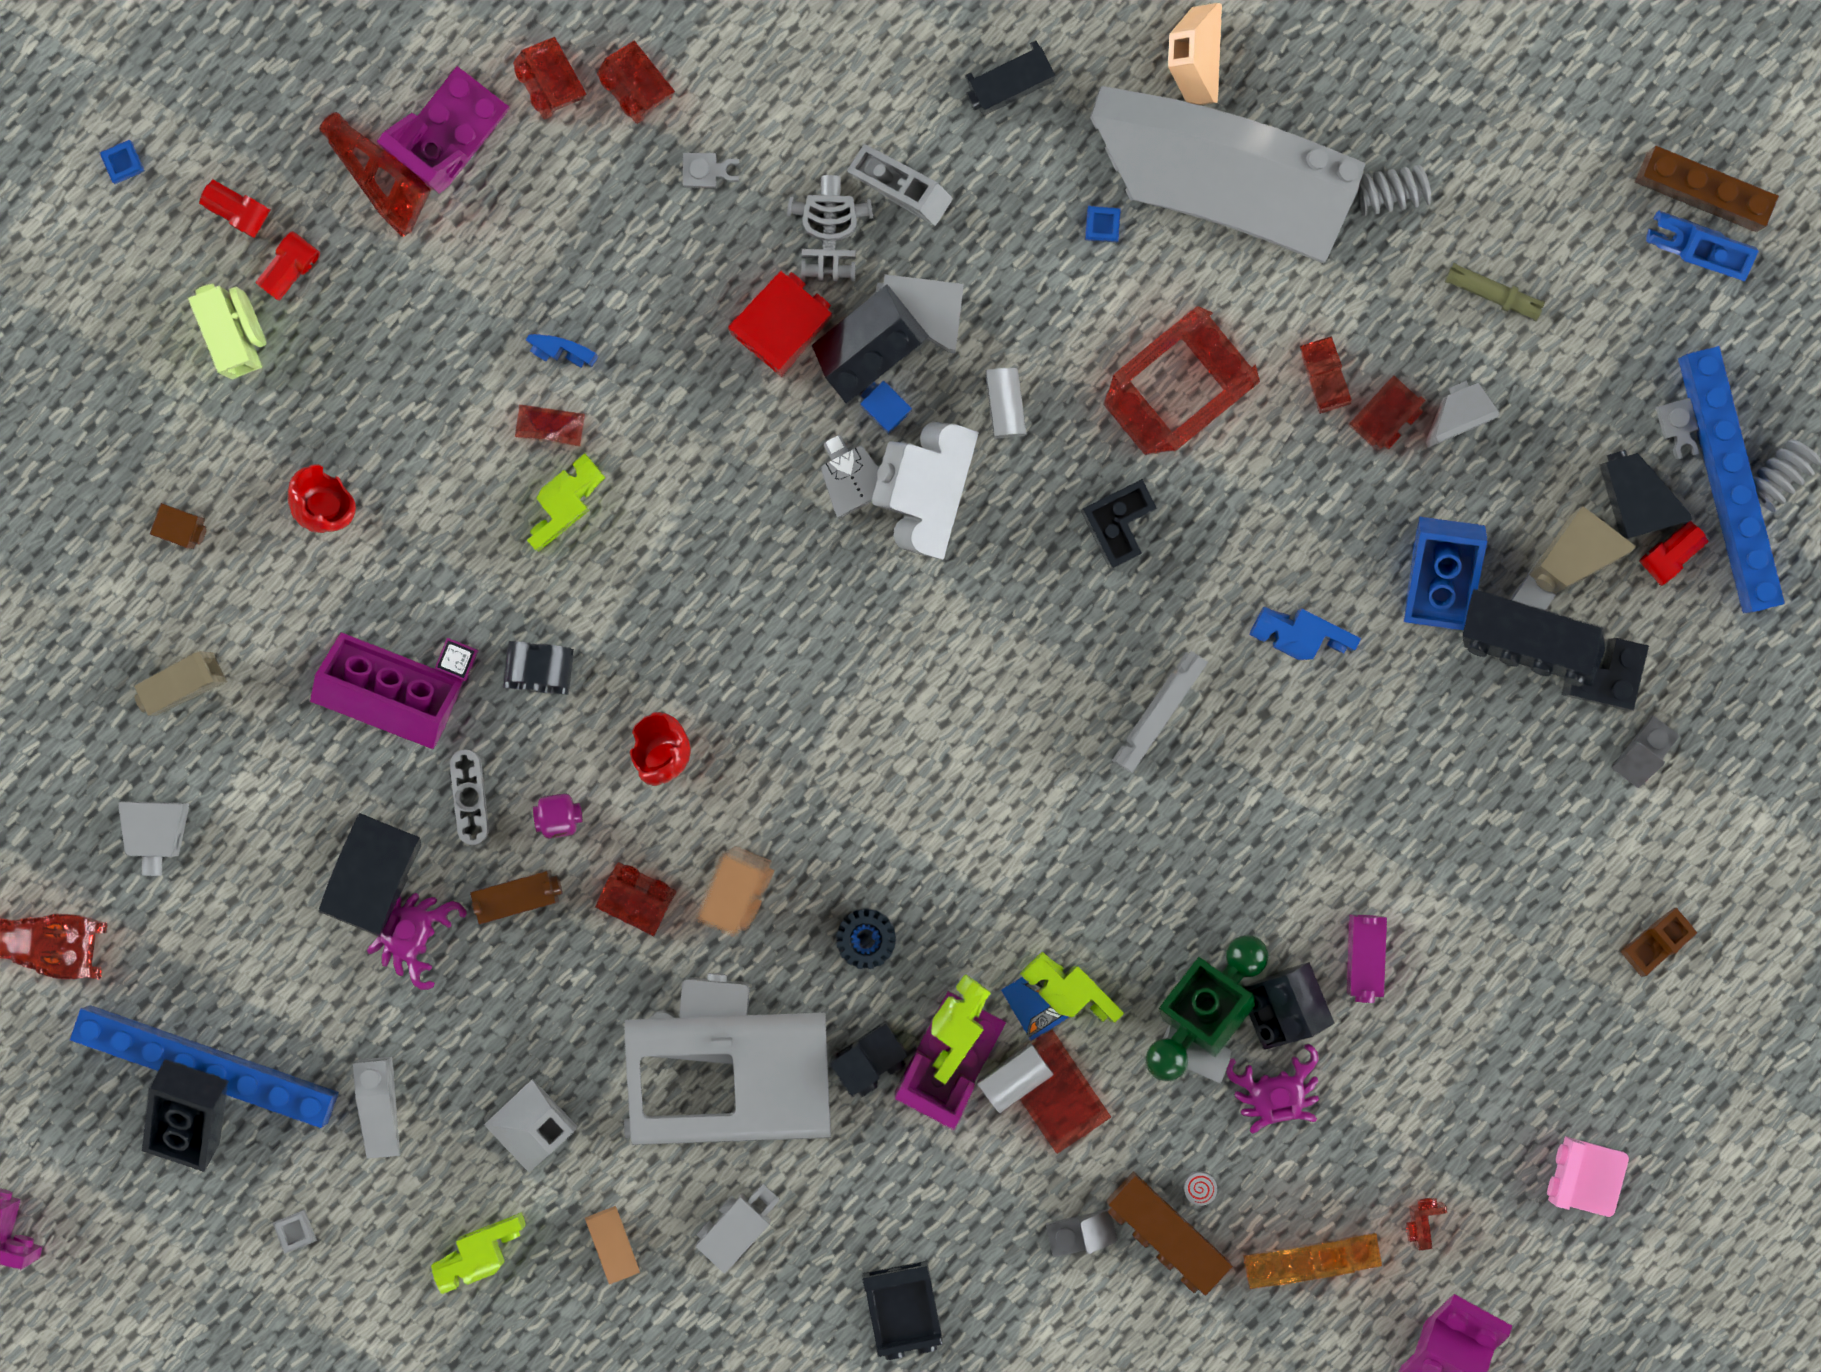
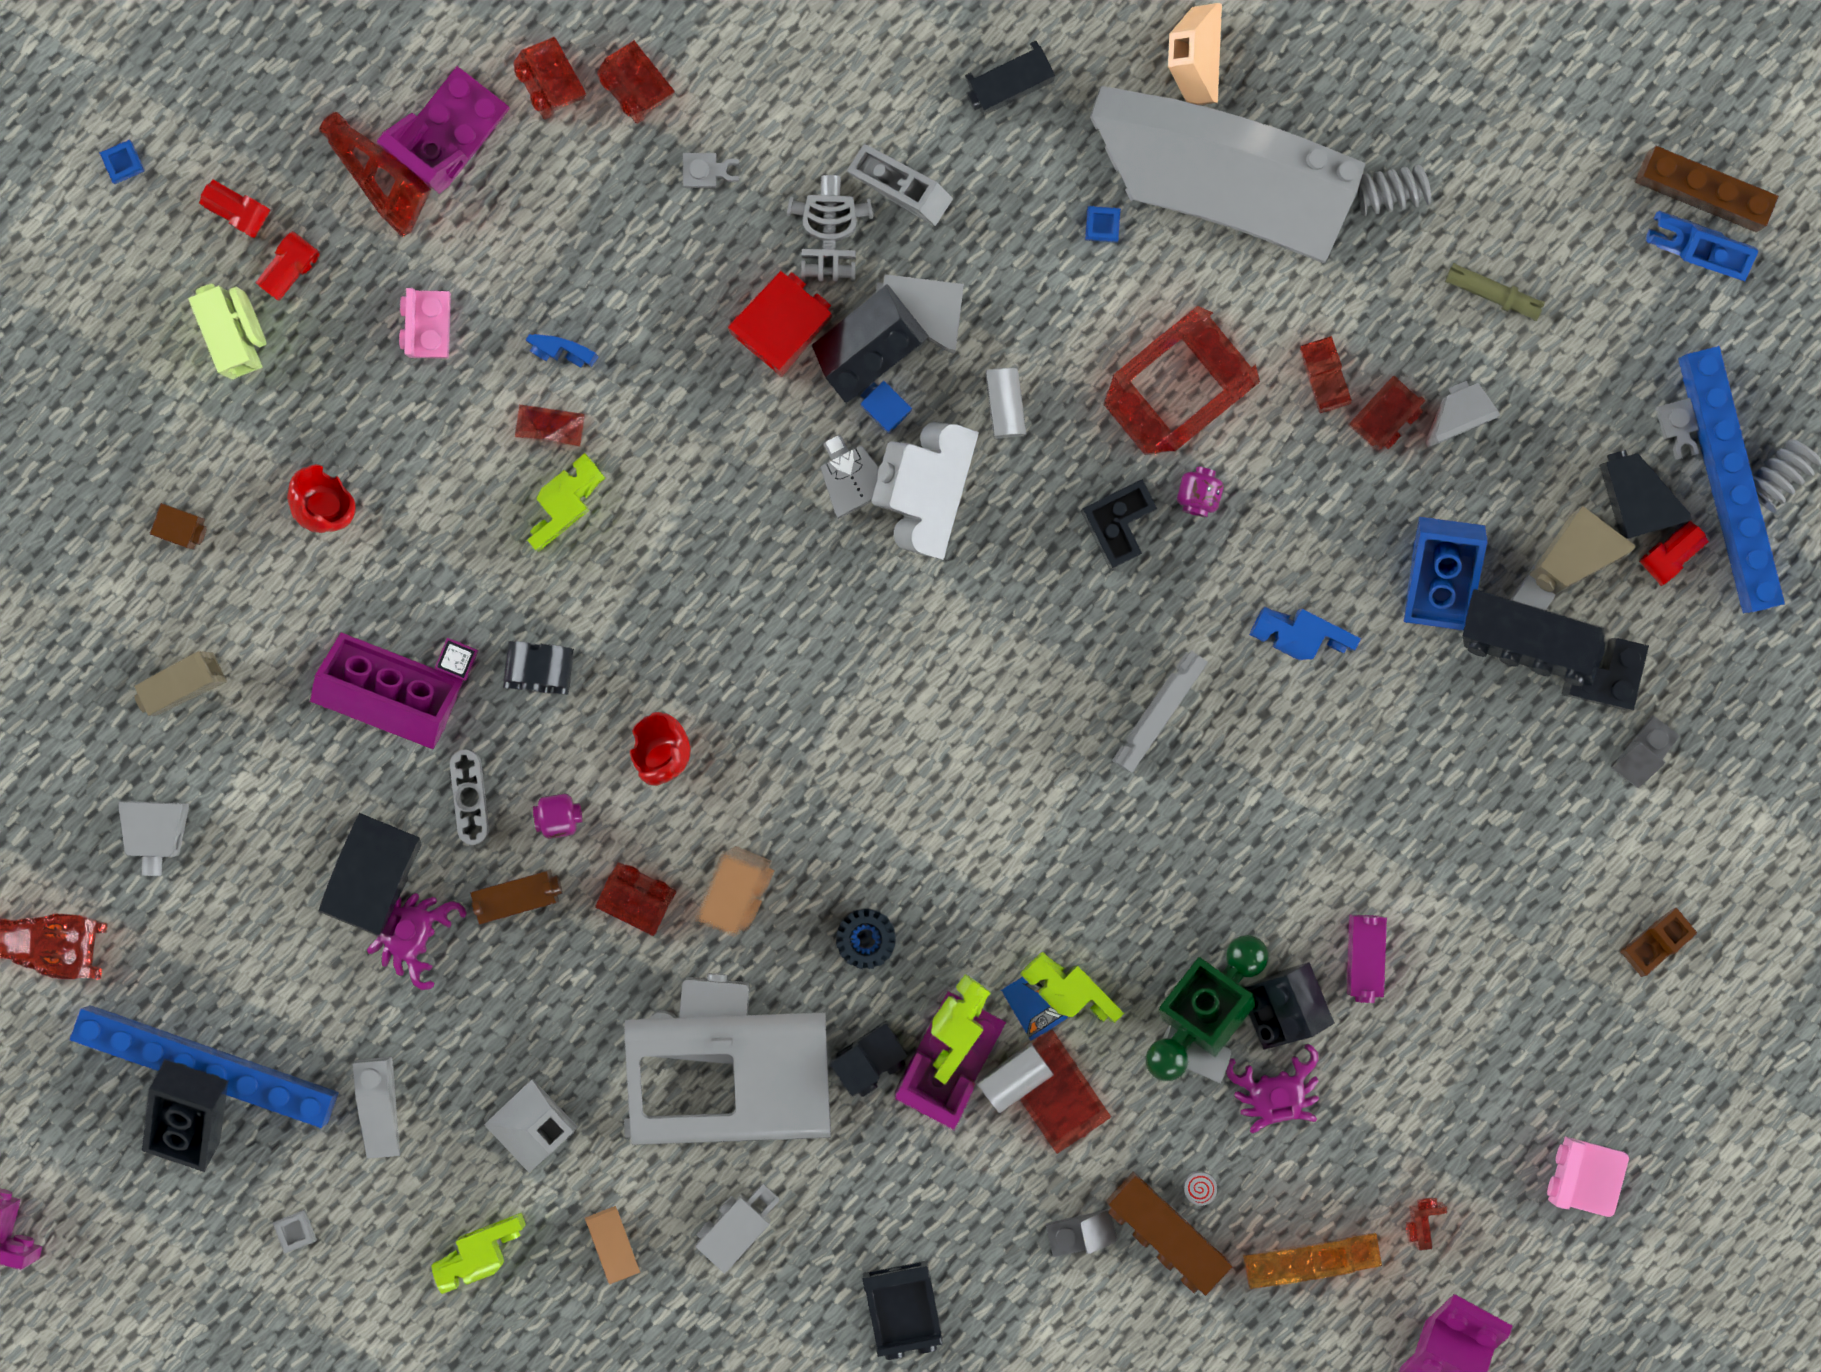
none -> bright pink bracket [399,288,451,359]
none -> magenta head [1177,467,1224,518]

